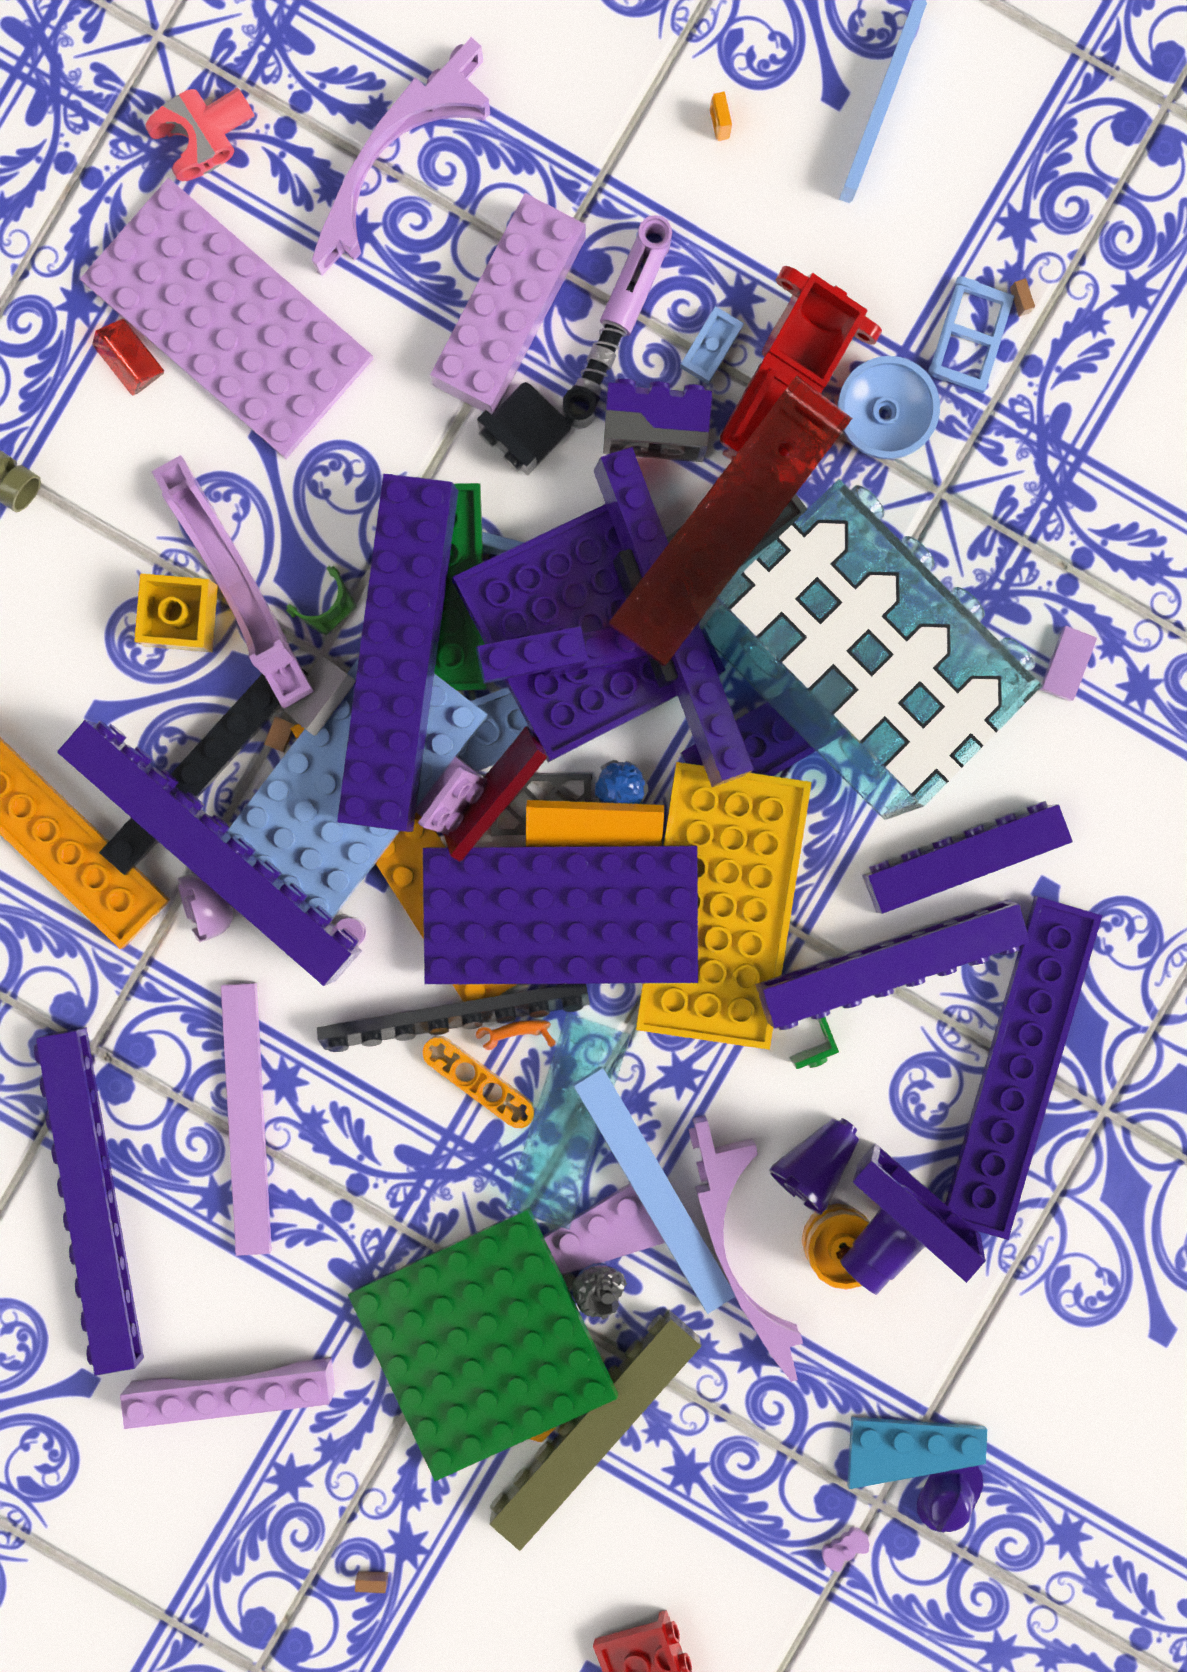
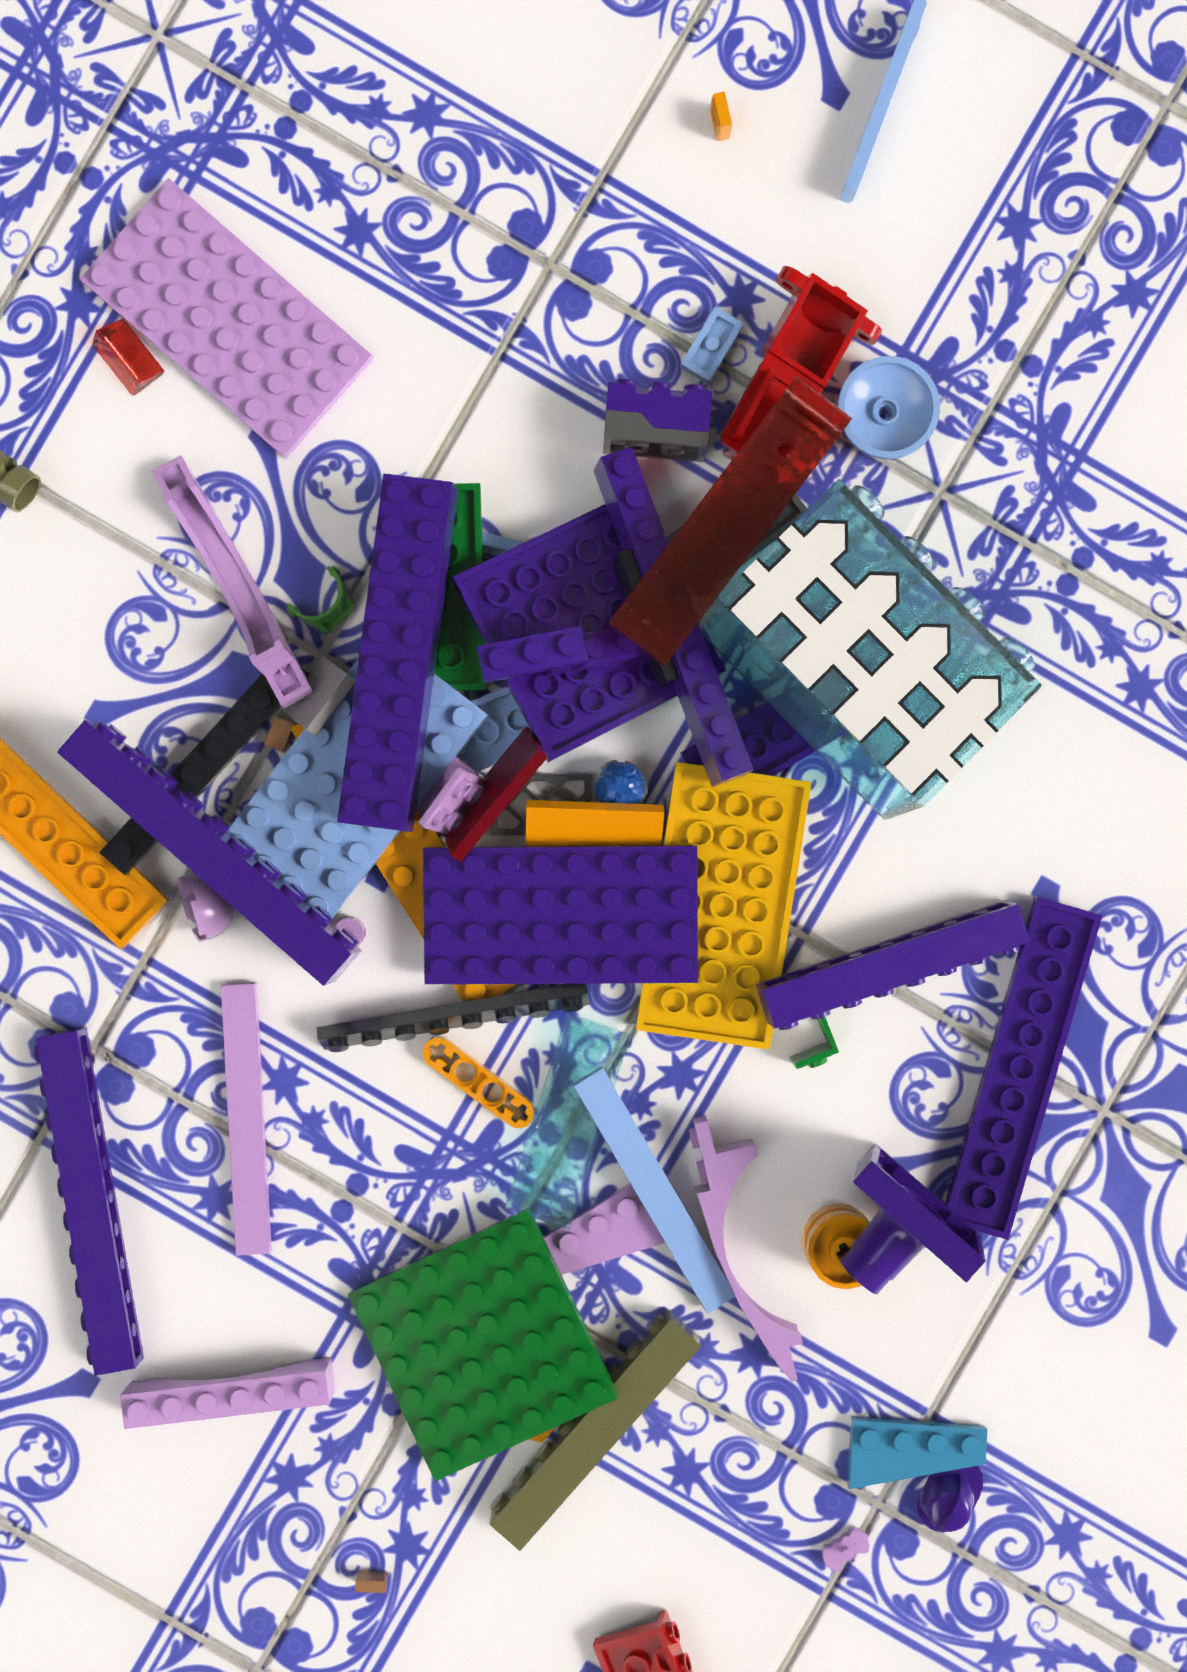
yellow brick [134,573,218,652] -> none
coral connector [145,87,255,181] -> none
lavender slope [312,36,490,276] -> none
lavender brick [430,193,586,415] -> none
orange piece [475,1020,556,1050] -> none
black bracket [477,382,571,476] -> none
piece [563,215,672,429] -> none
dark grey piece [572,1263,627,1319] -> none
dark purple cone [769,1118,859,1215] -> none
dark purple brick [862,800,1073,914] -> none
light blue window [928,276,1014,393] -> none
medium nougat piece [1010,278,1035,317] -> none
lavender tile [1039,626,1097,701] -> none

